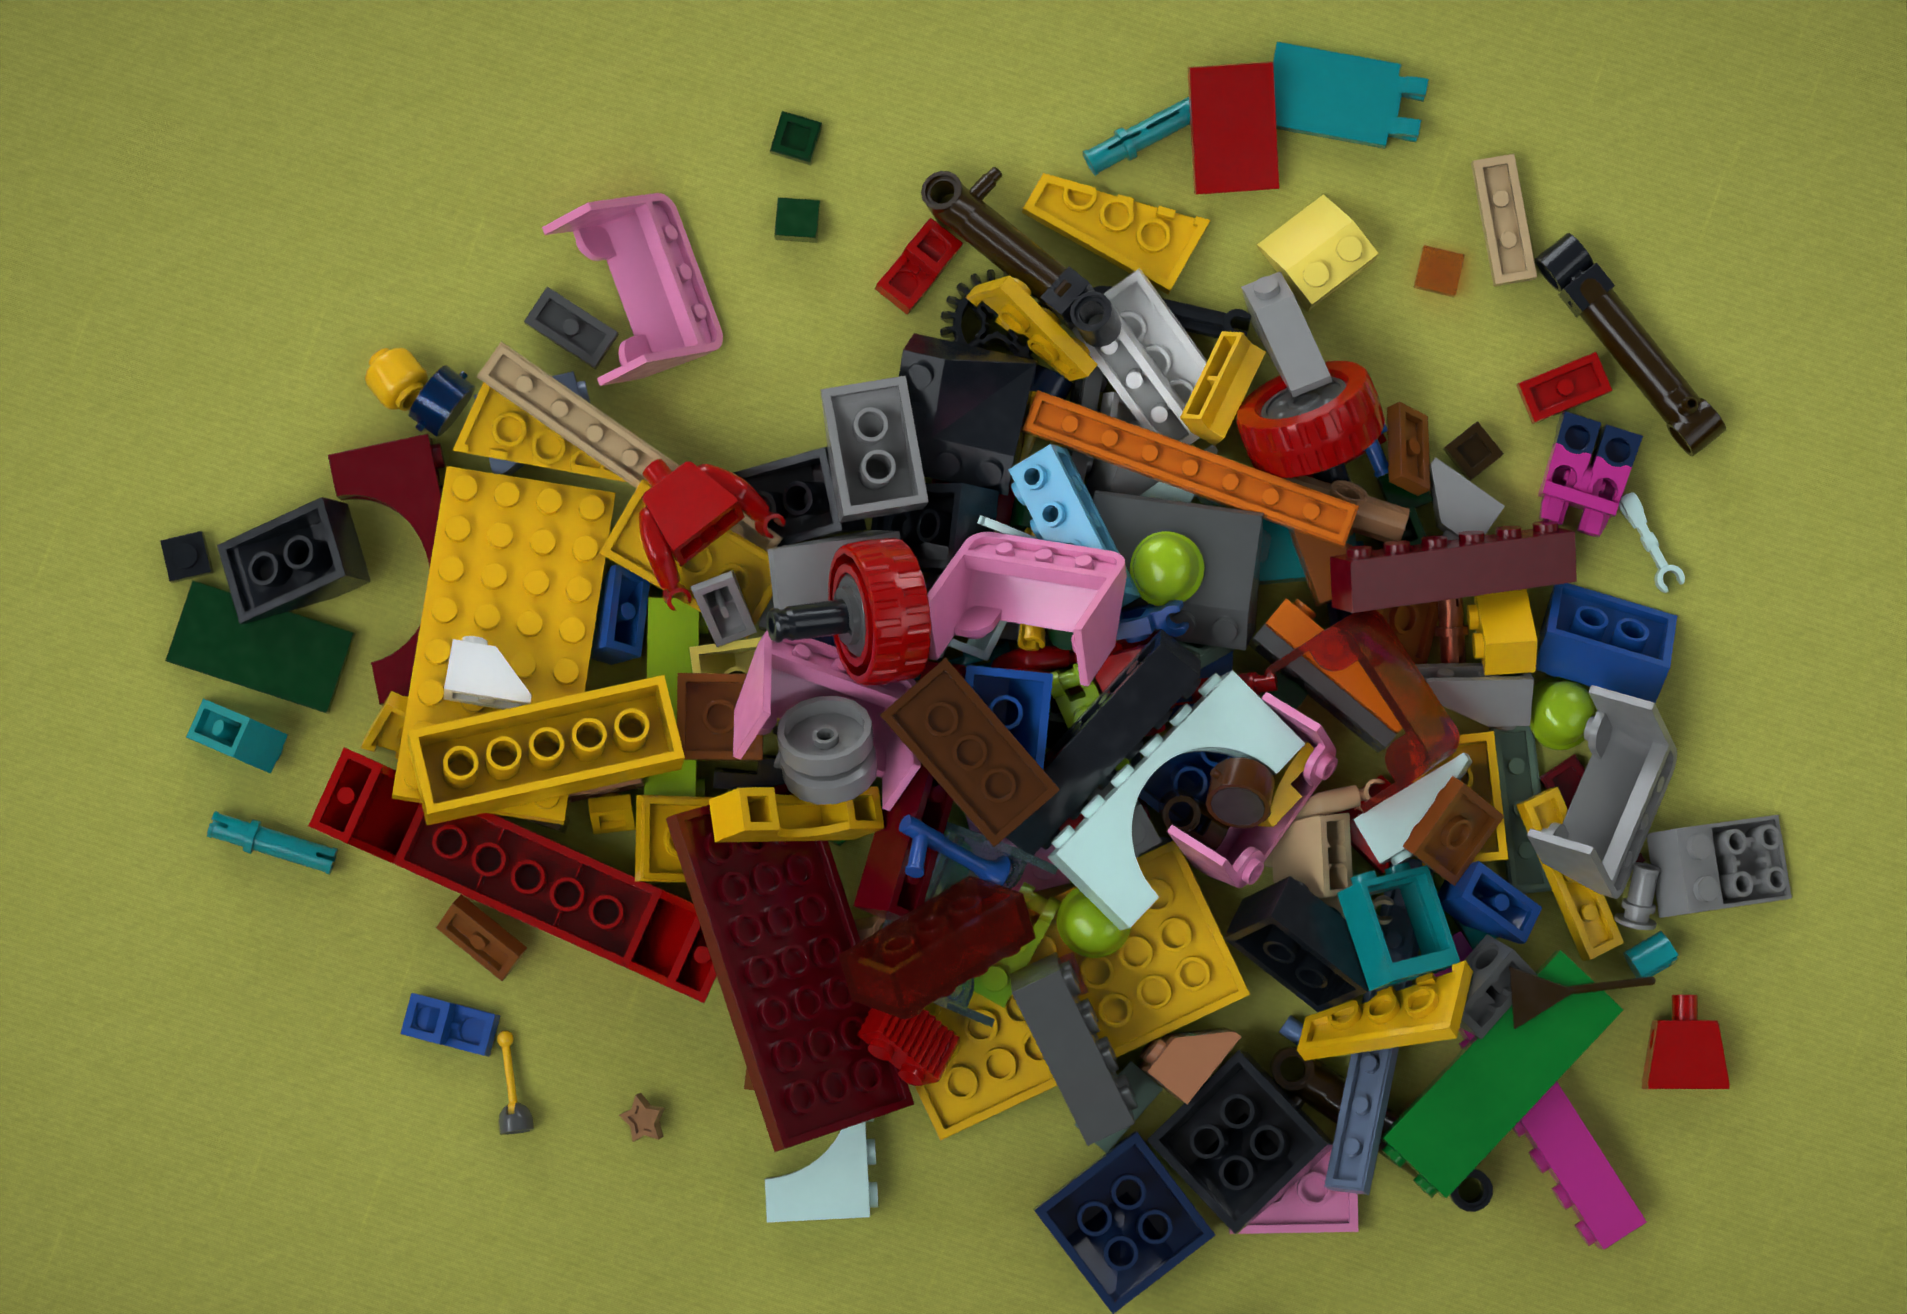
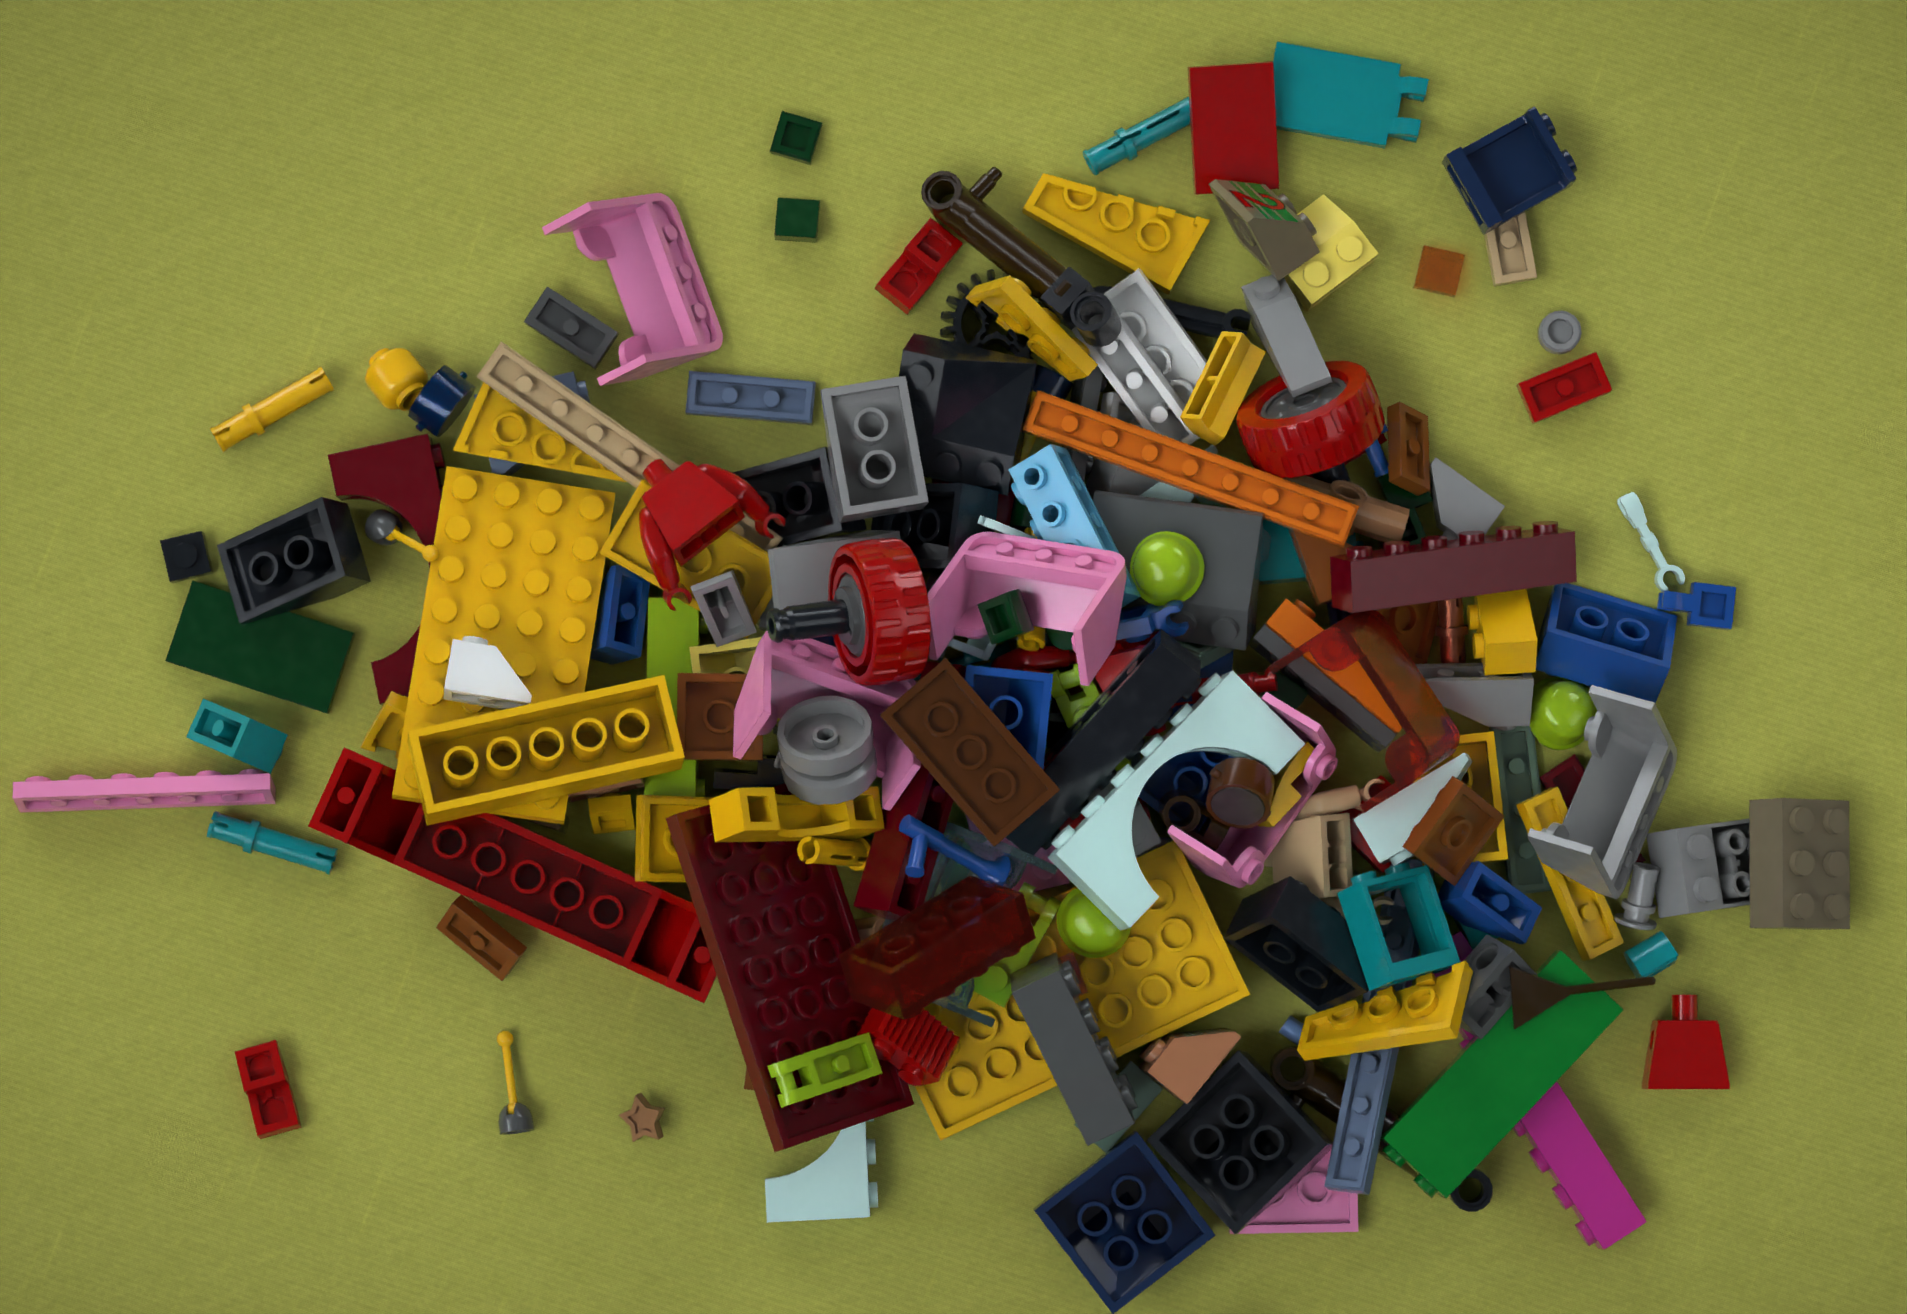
blue slope [400,993,500,1057] -> none
dark brown plate [1443,421,1504,481] -> none
dark brown piece [1534,233,1726,456] -> none
dark pink hips [1538,411,1643,538] -> none
none -> bright pink plate [12,769,276,813]
none -> yellow pin [210,366,334,452]
none -> red slope [235,1040,302,1139]
none -> dark grey hinge [365,509,439,562]
none -> sand blue tile [686,371,816,425]
none -> lime plate [767,1032,882,1108]
none -> yellow pin [797,836,872,871]
none -> dark green brick [977,589,1034,645]
none -> dark tan slope [1209,179,1320,281]
none -> dark blue panel [1442,106,1577,235]
none -> light grey tile [1537,311,1581,355]
none -> blue plate [1657,582,1736,630]
none -> dark tan brick [1749,798,1850,930]

